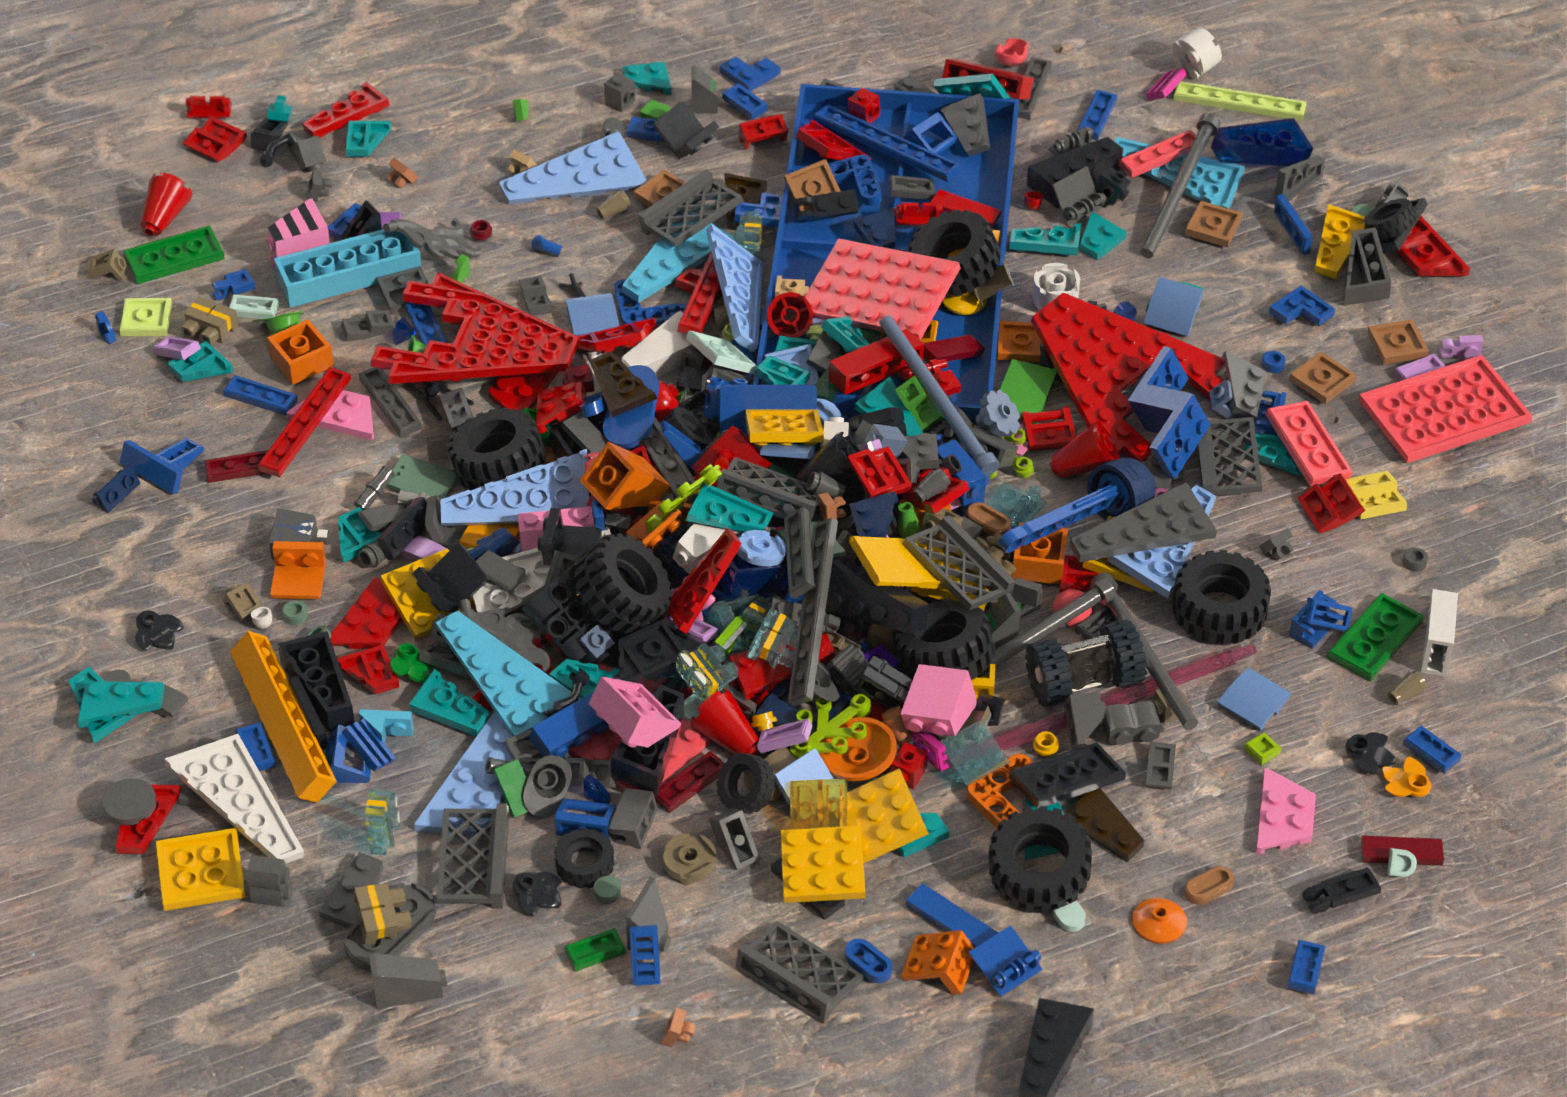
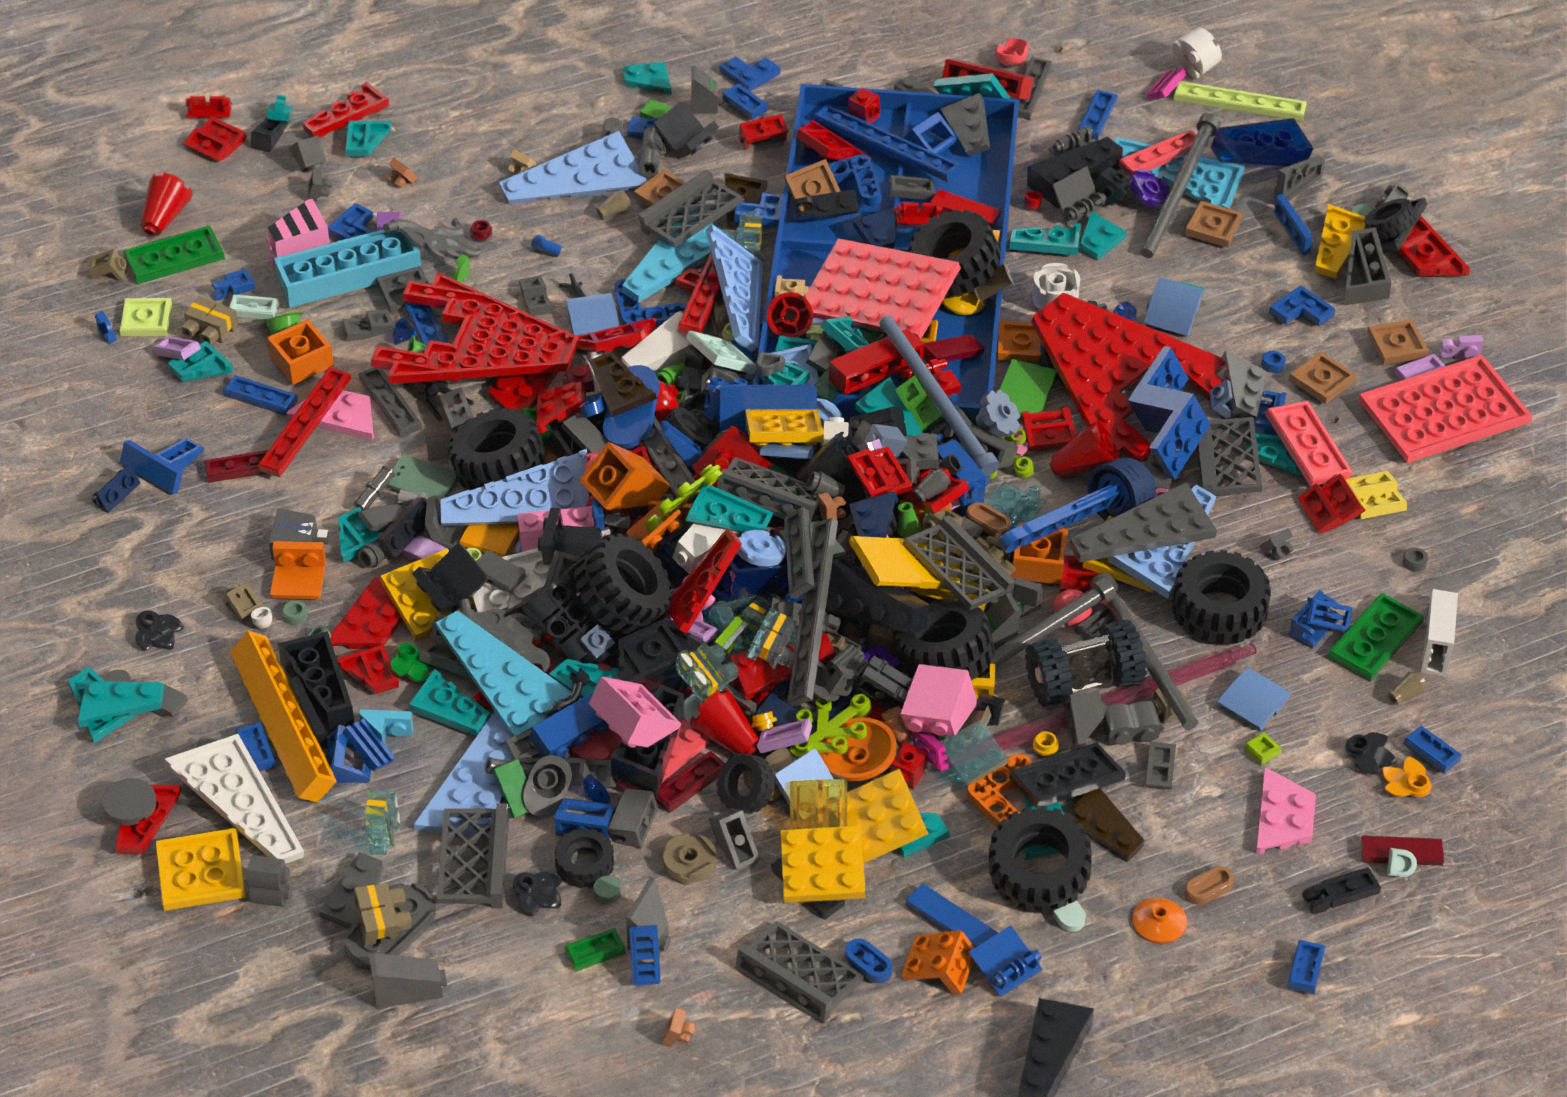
black piece [260,133,298,167] -> none
black slope [341,200,382,240] -> none
dark blue wing [468,527,520,561] -> none
bright green tile [513,98,529,121] -> none
dark grey brick [604,73,636,112] -> none
none -> dark grey piece [636,127,666,177]
none -> bright green cone [656,362,686,386]
none -> dark grey tile [756,352,785,376]
none -> dark grey tile [825,664,860,696]
none -> dark purple tile [1129,169,1169,209]

